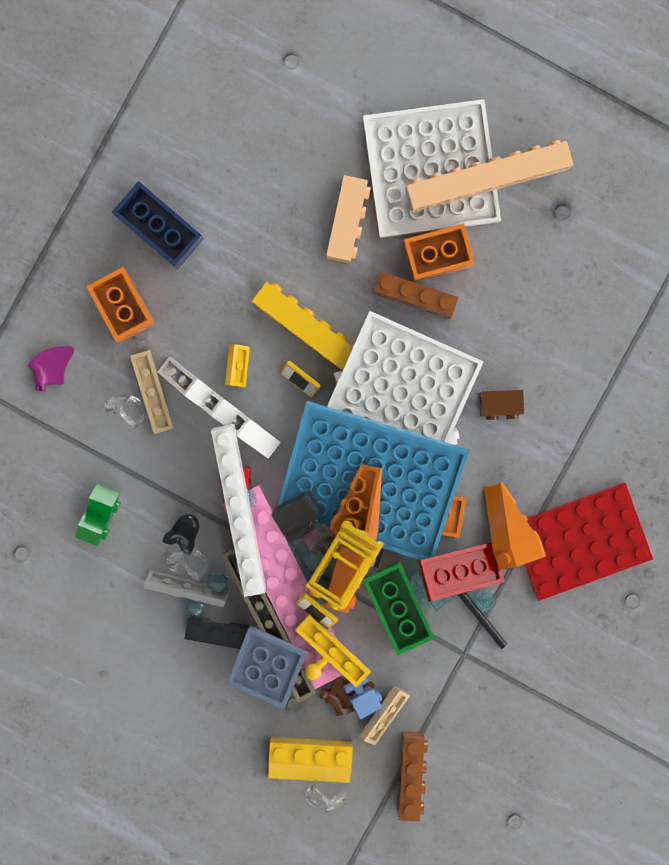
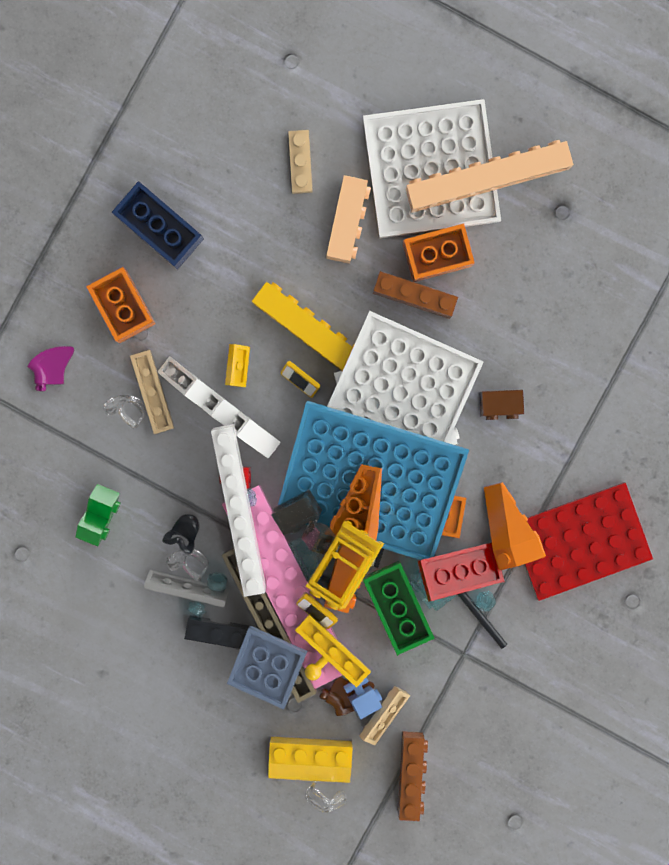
none -> tan plate [288,130,313,194]

